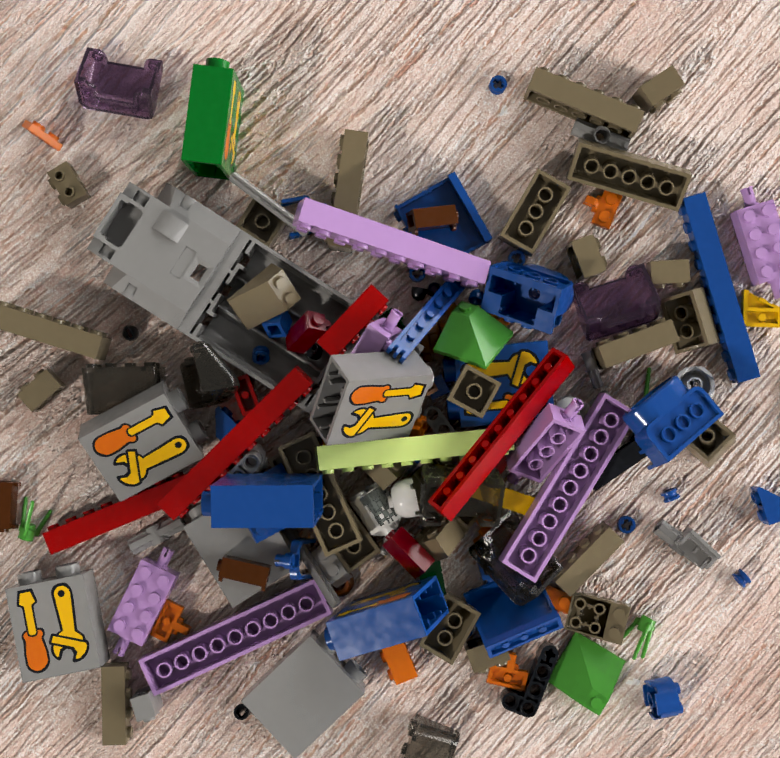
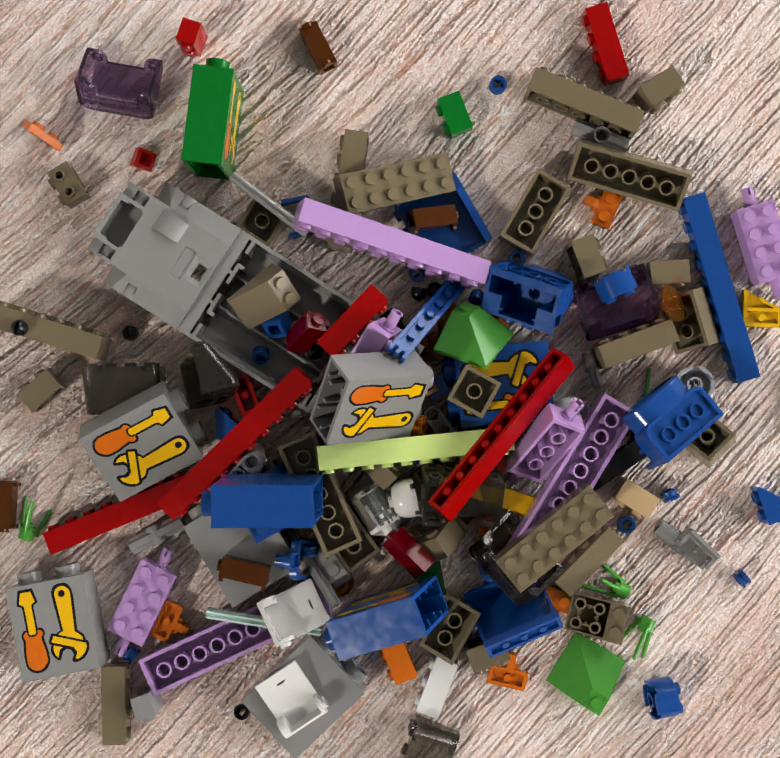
black beam [500,641,558,718] -> none
none -> black hinge [10,320,28,336]
none -> blue bush [123,645,141,665]
none -> red slope [130,147,157,172]
none -> red brick [176,17,207,57]
none -> light aqua axle [206,607,322,636]
none -> white door [255,660,329,739]
none -> white door [257,578,330,650]
none -> reddish brown brick [299,21,338,75]
none -> blue bush [300,543,318,557]
none -> dark tan brick [332,152,456,214]
none -> white brick [413,655,459,720]
none -> green brick [435,91,473,139]
none -> dark tan brick [492,483,615,593]
none -> red brick [581,2,630,87]
none -> bright green plant [581,563,631,600]
none -> blue brick [593,266,638,305]
none -> tan brick [611,477,660,519]
none -> clear orange dish [660,284,685,322]

